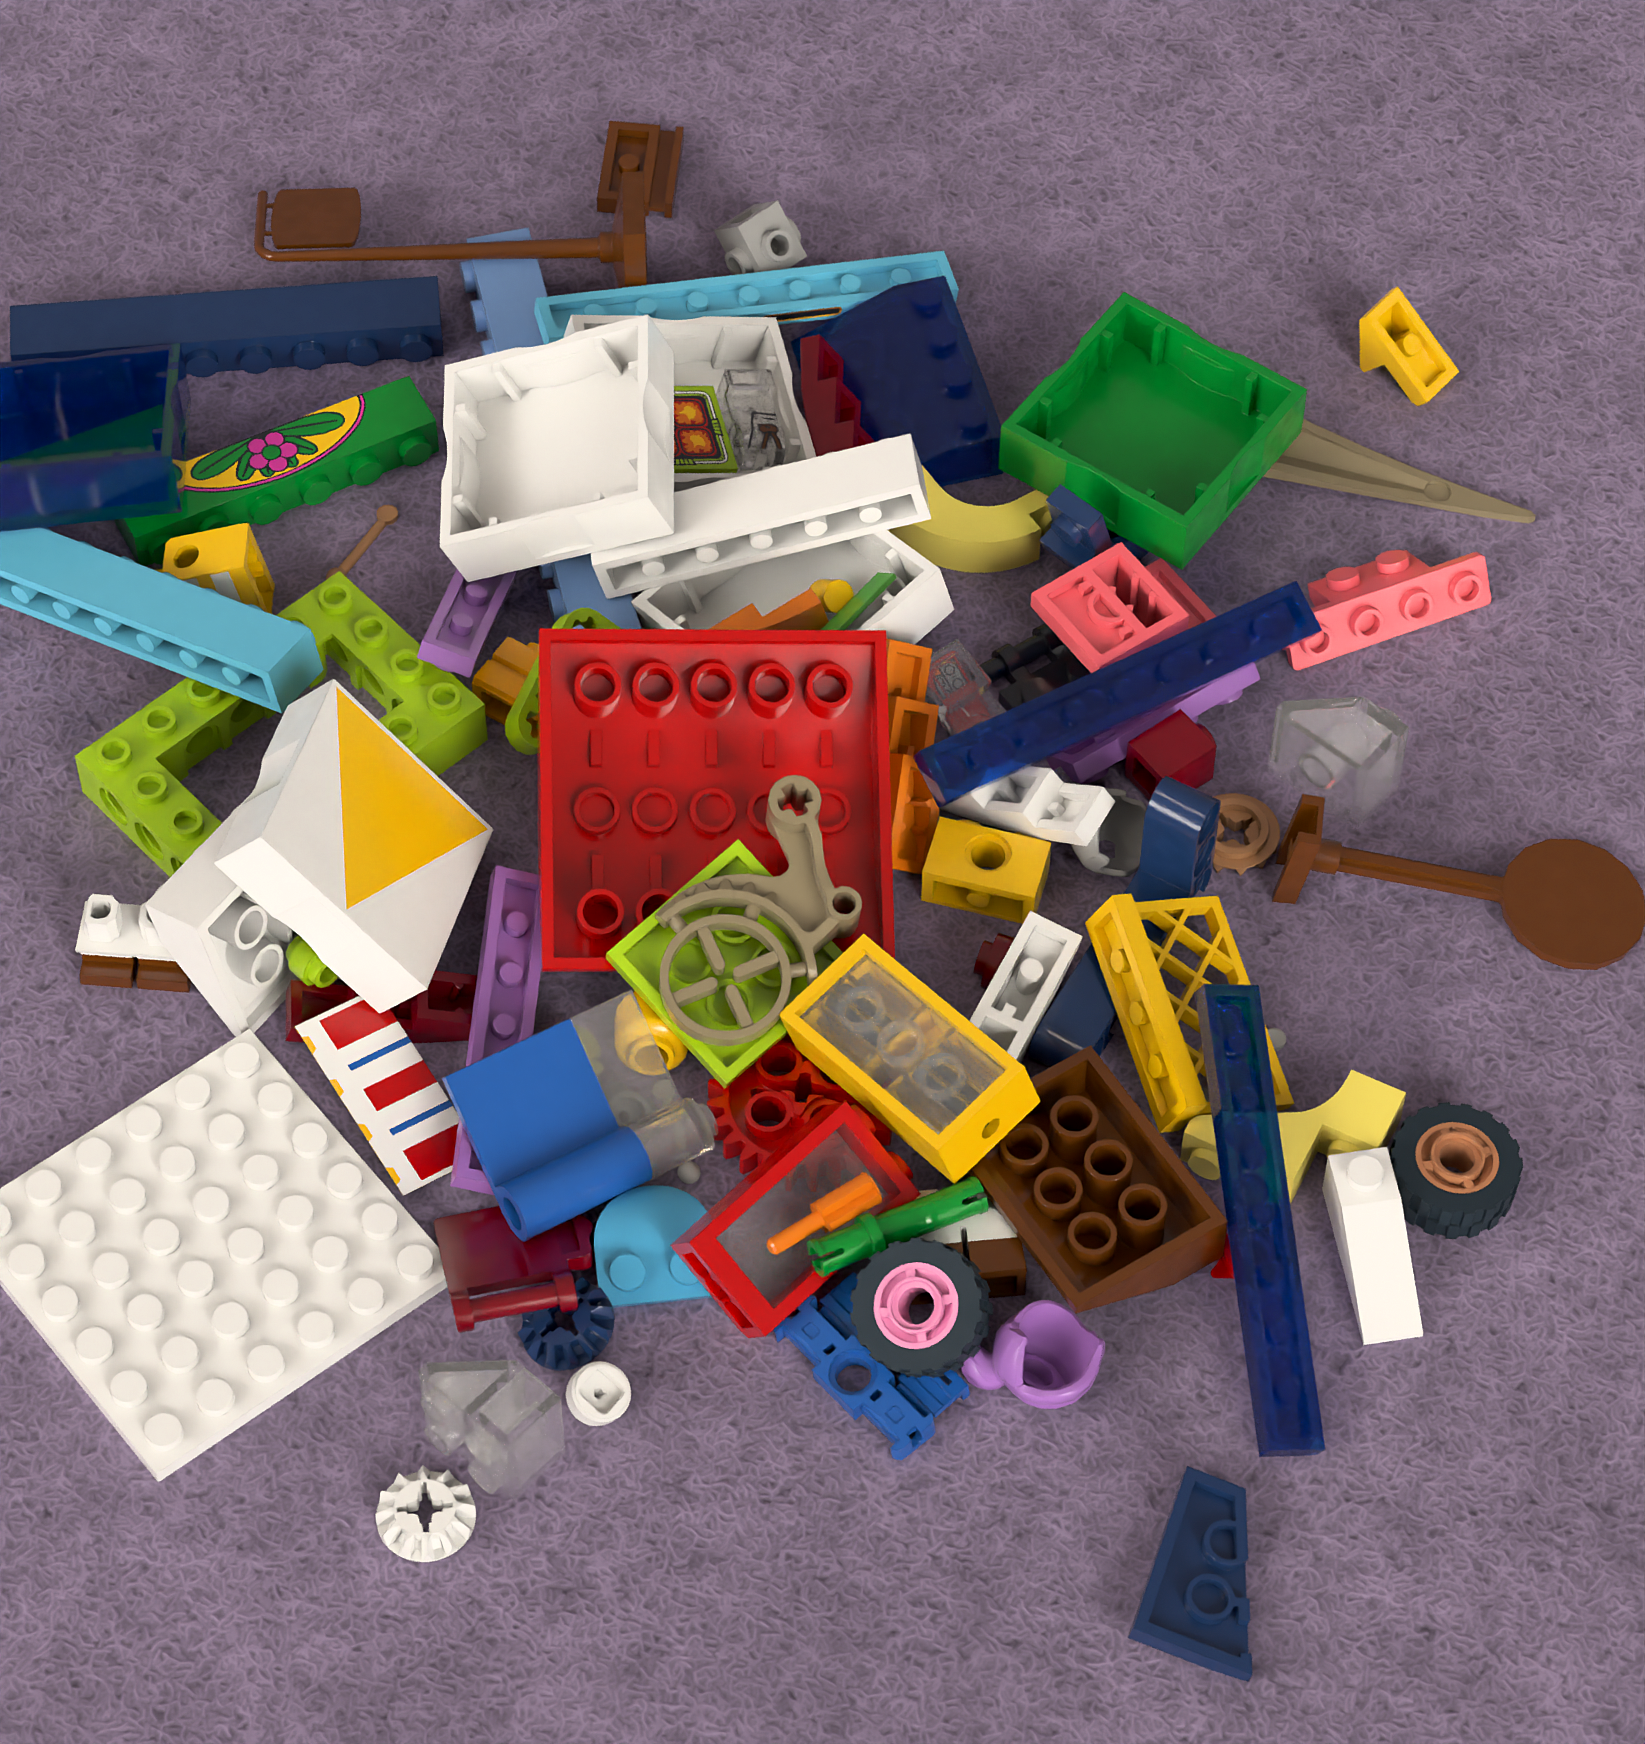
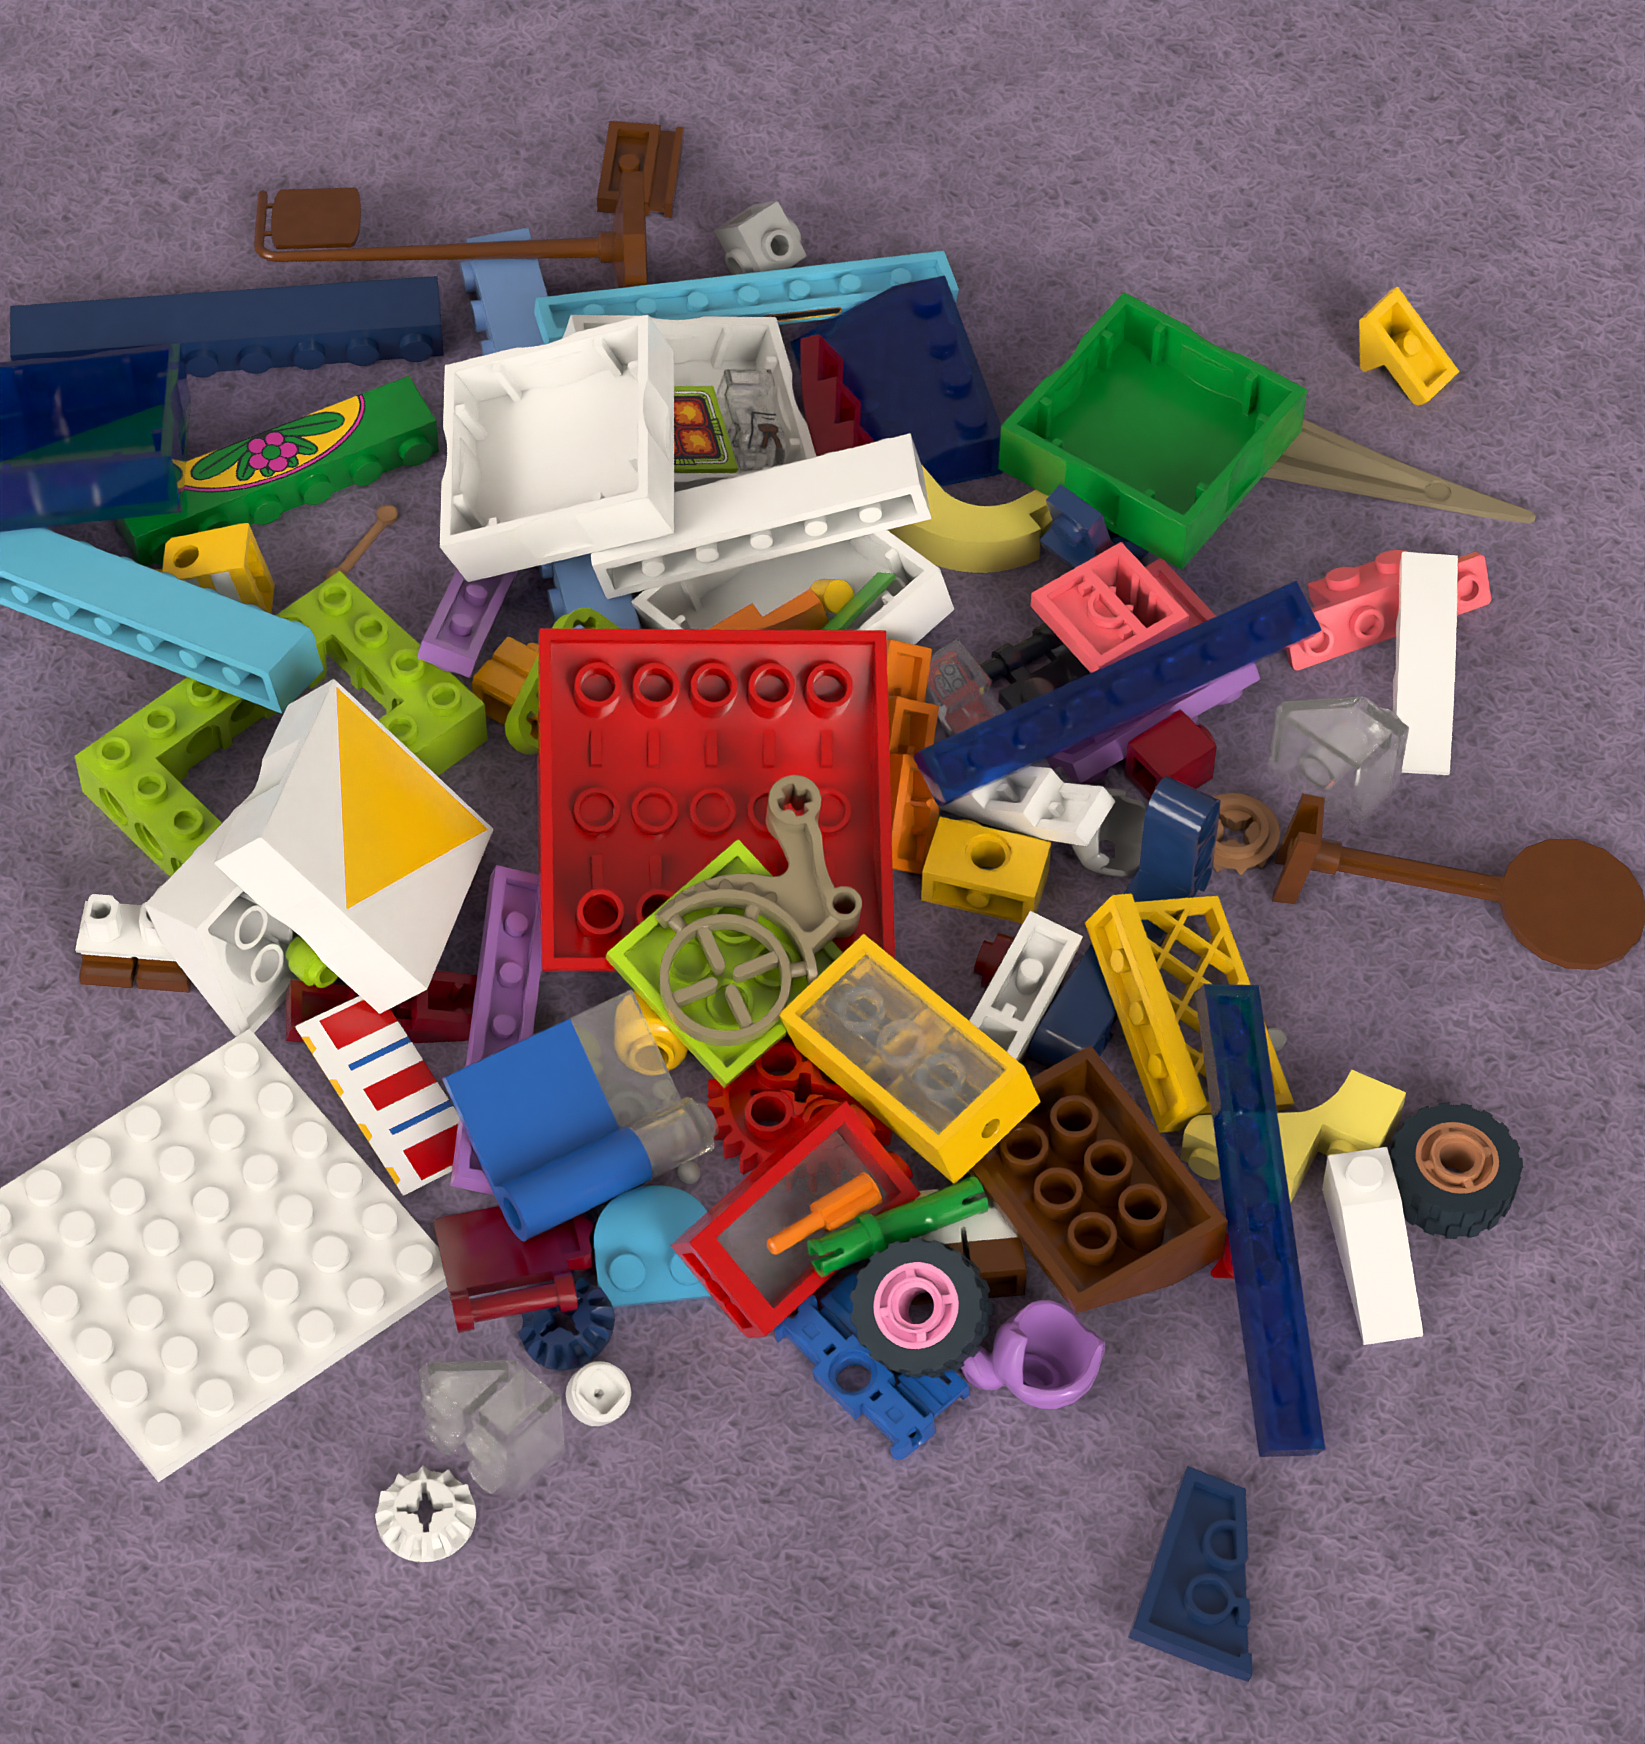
none -> white slope [1393,552,1458,775]

